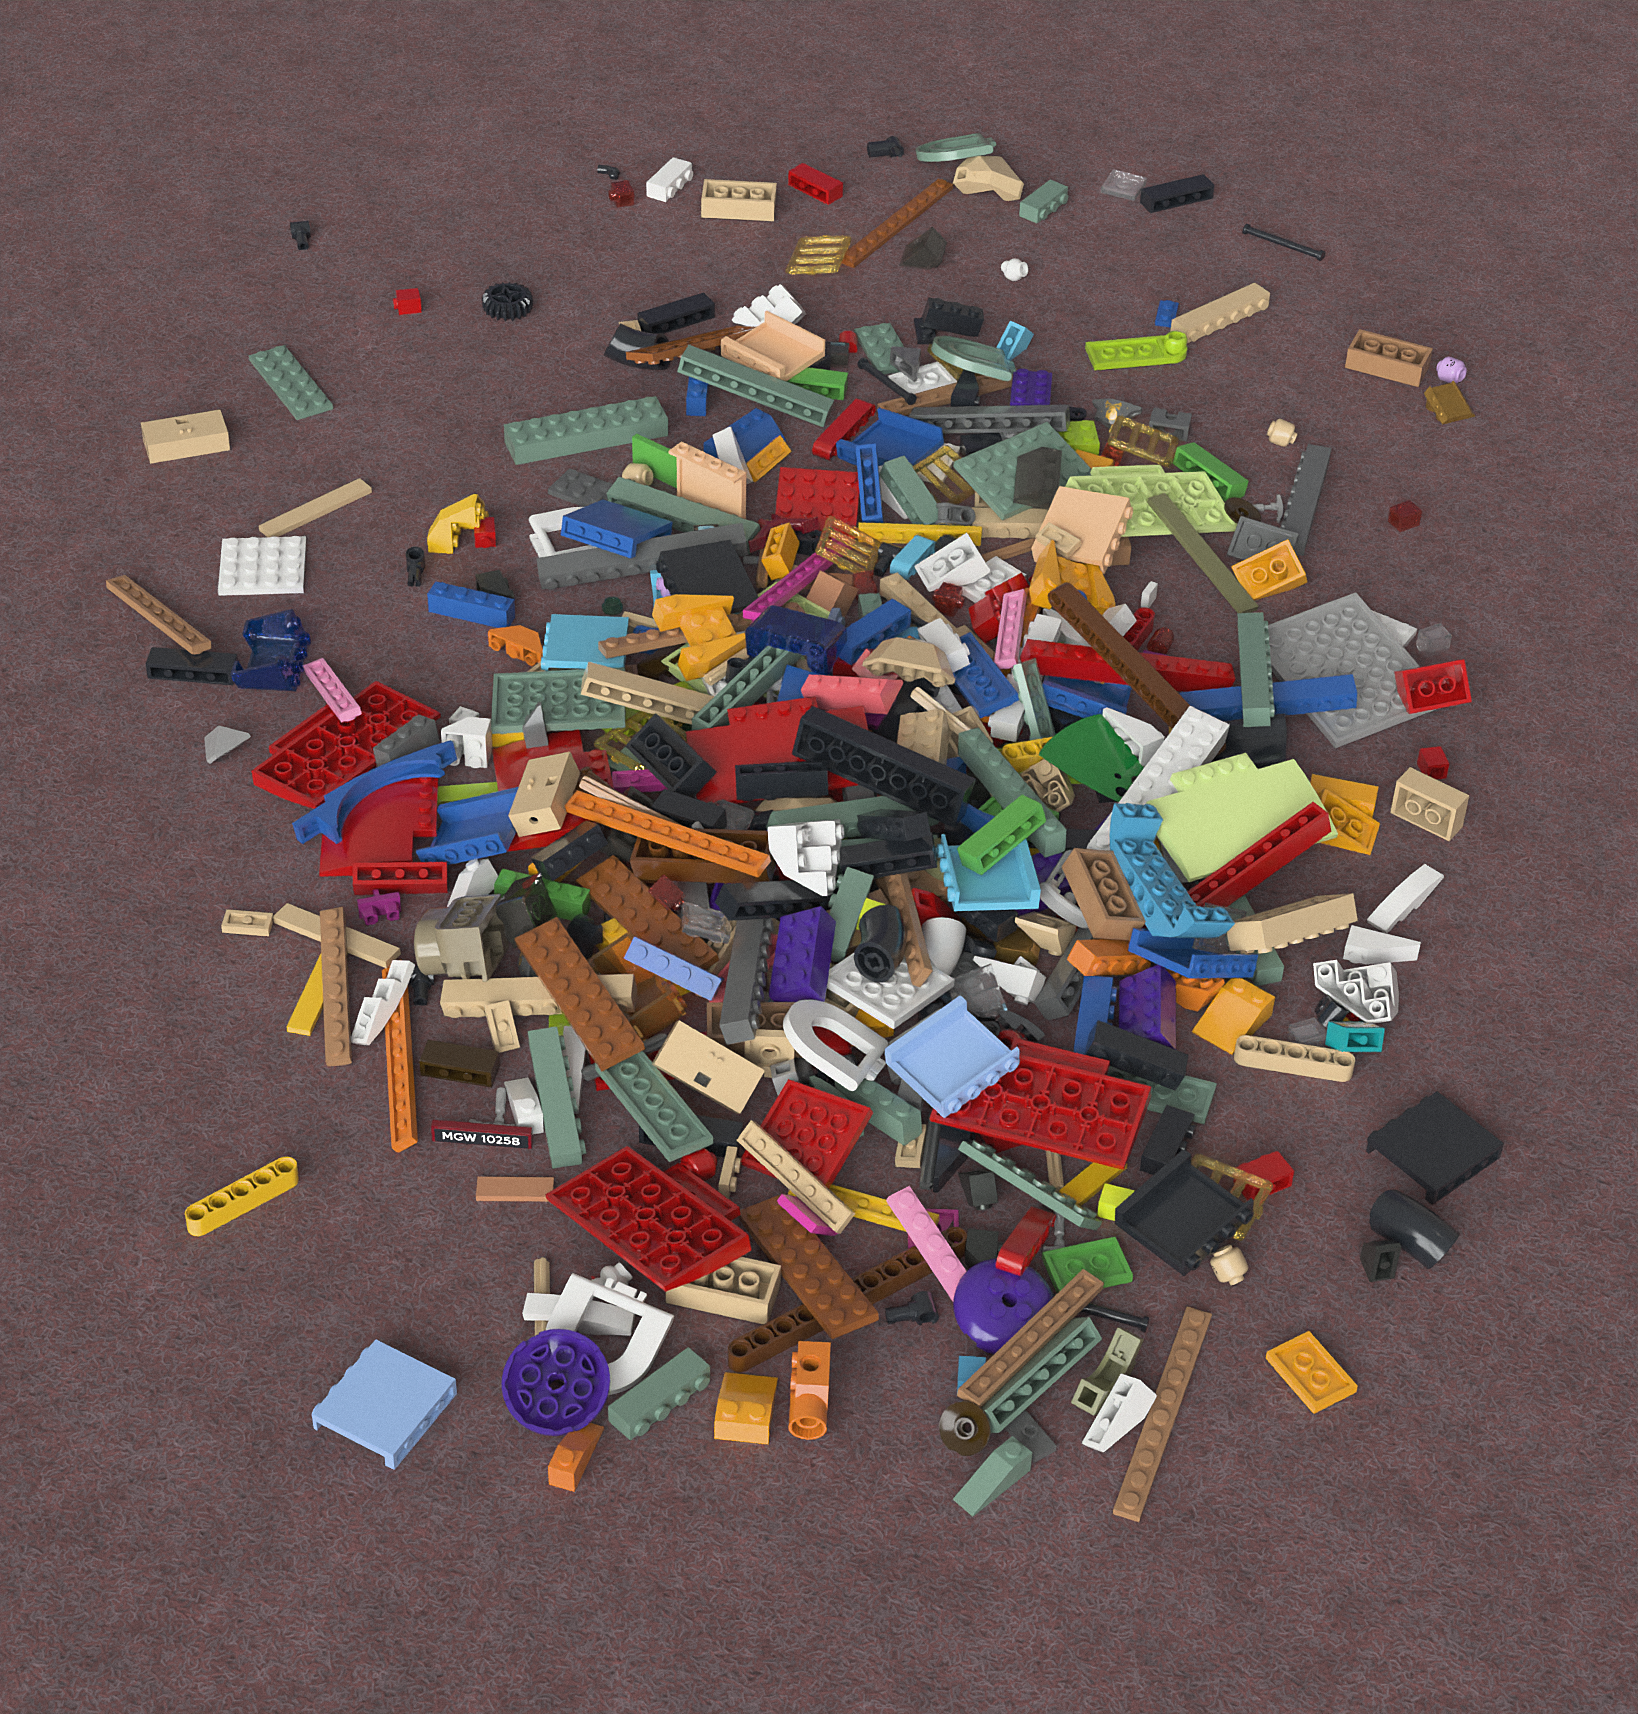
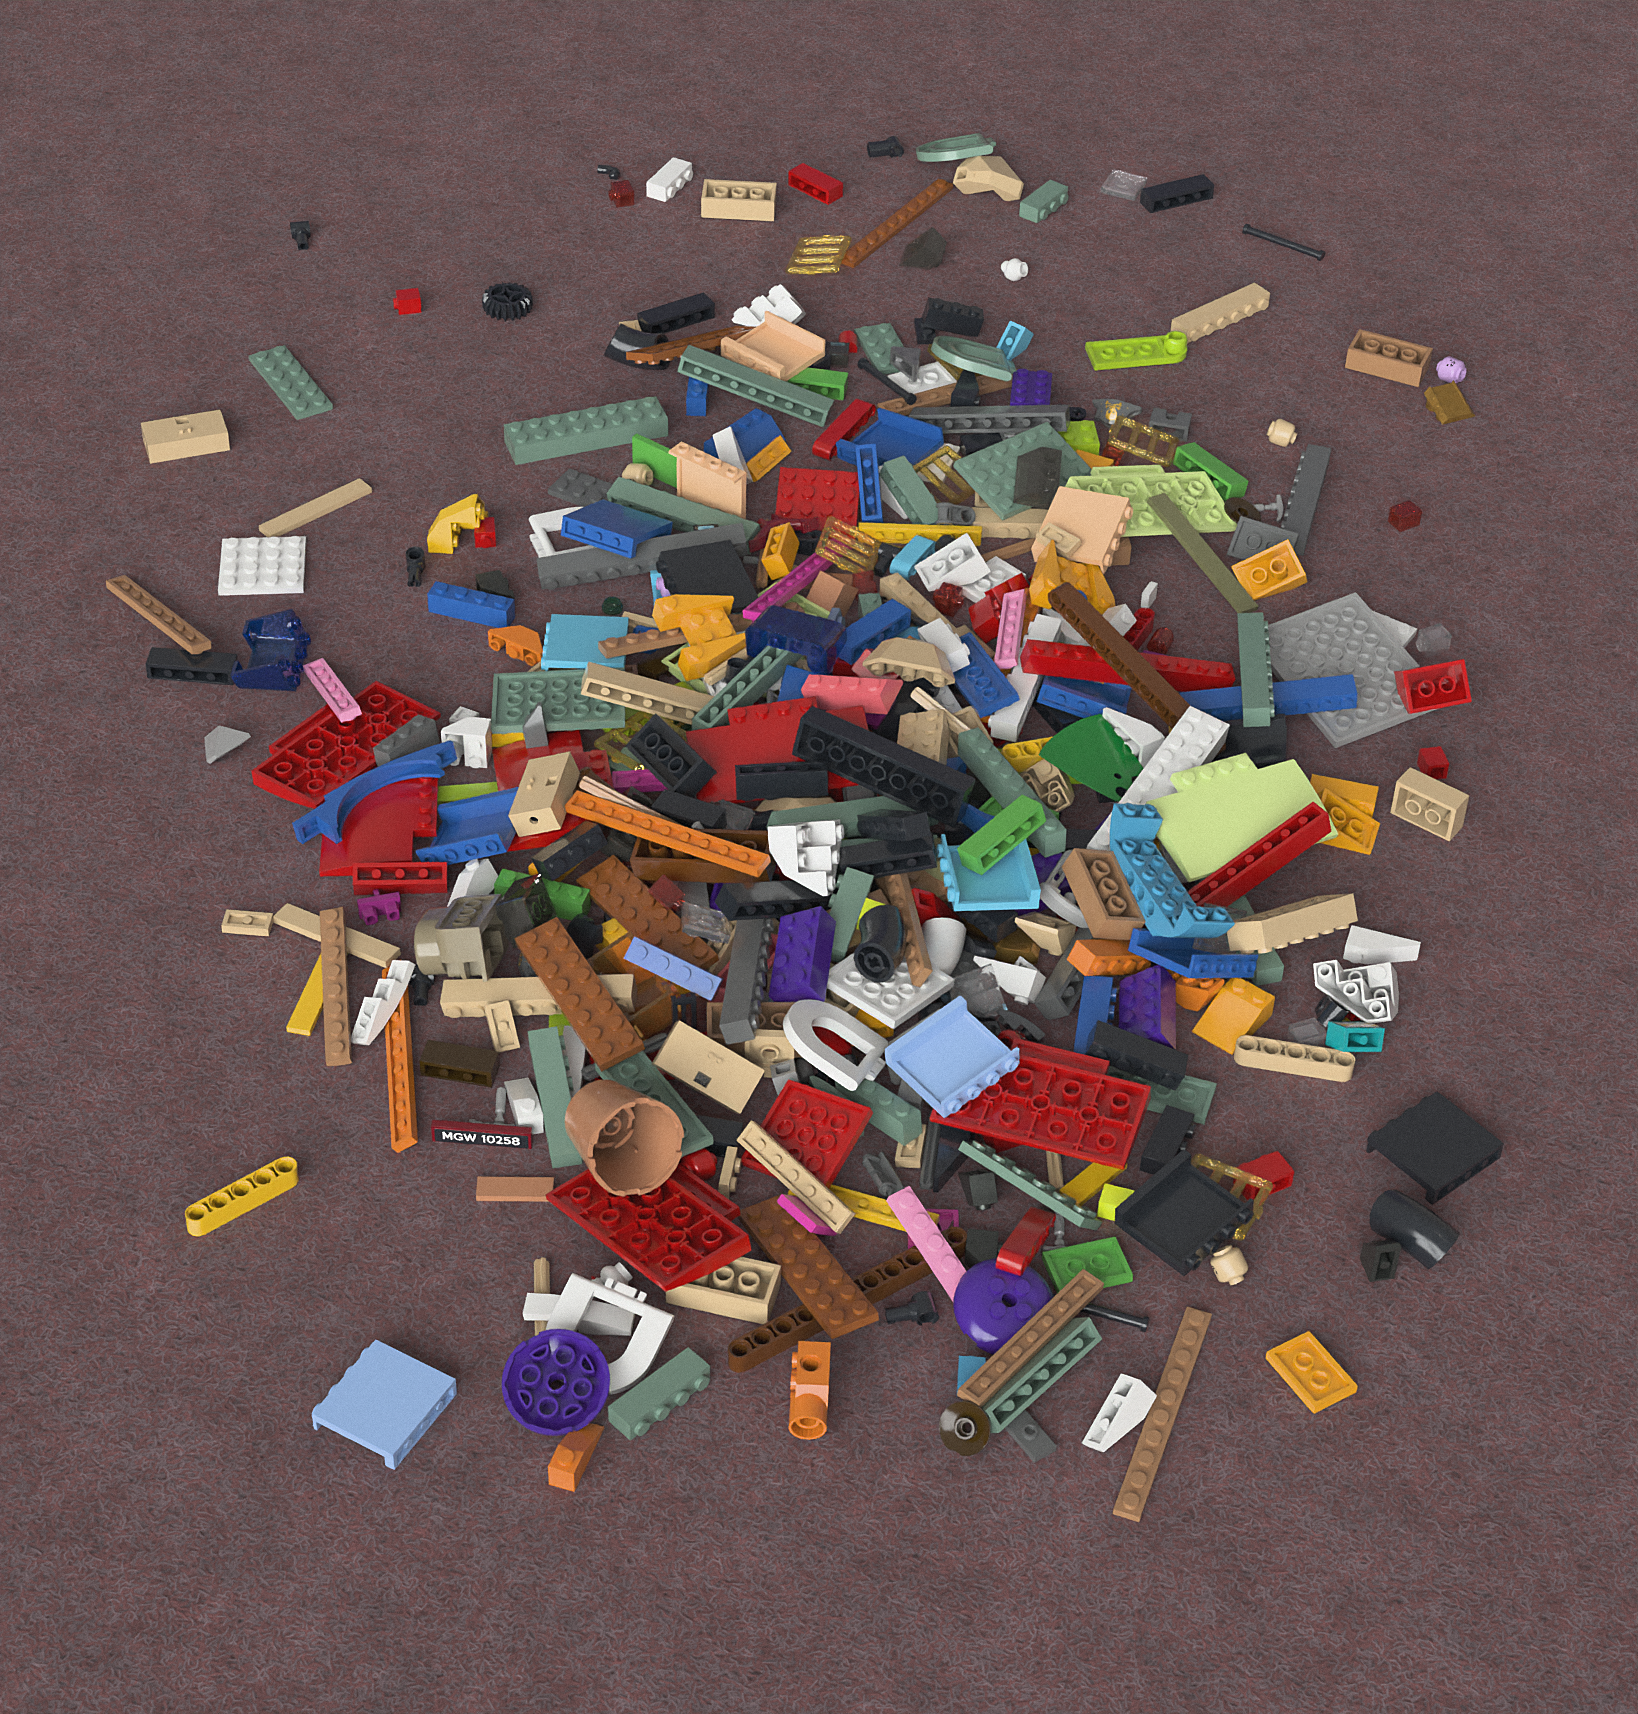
light orange slope [714,1372,778,1444] -> none
sand green slope [953,1436,1032,1516] -> none
sand green plate [1013,658,1056,740] -> none
olive arch [1071,1327,1144,1415] -> none
blue plate [1155,300,1179,328] -> none
white slope [1367,864,1444,934] -> none
none -> nougat cone [565,1080,684,1196]
none -> black tile [671,993,697,1030]
none -> dark grey hinge [862,1152,904,1200]

